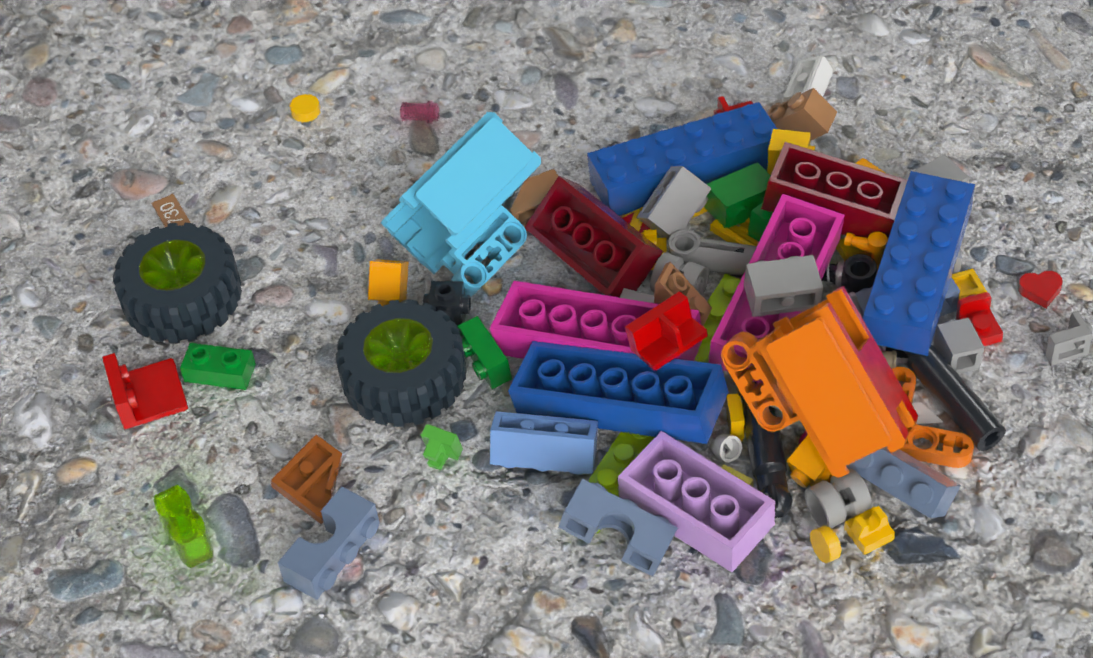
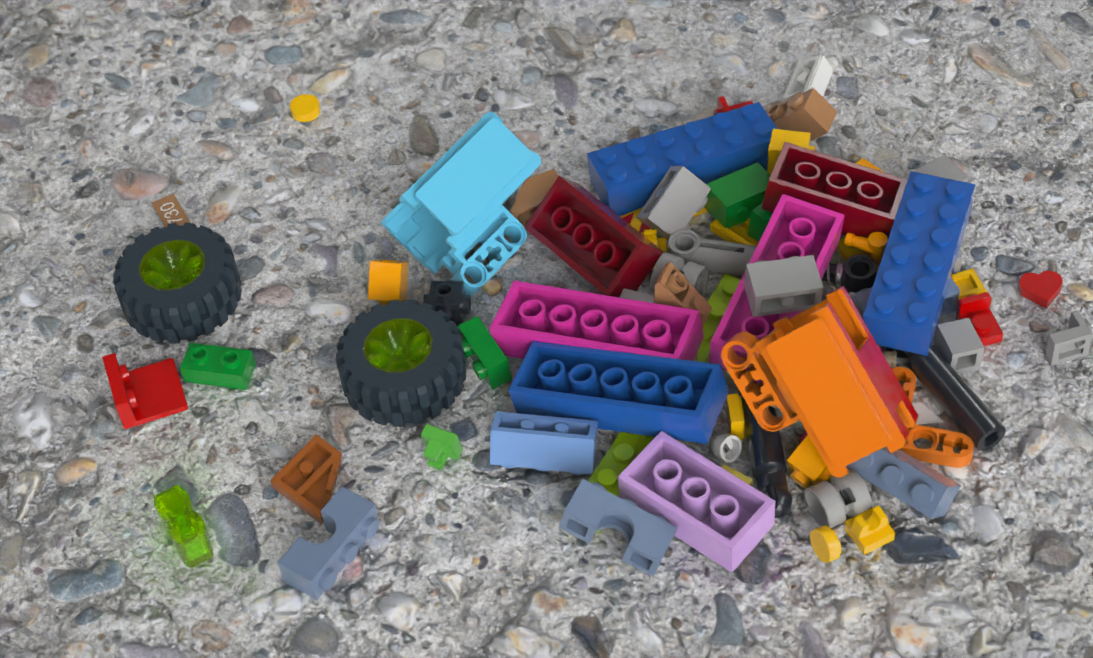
clear pink pin [400,100,440,124] -> none
red panel [625,291,708,370] -> none

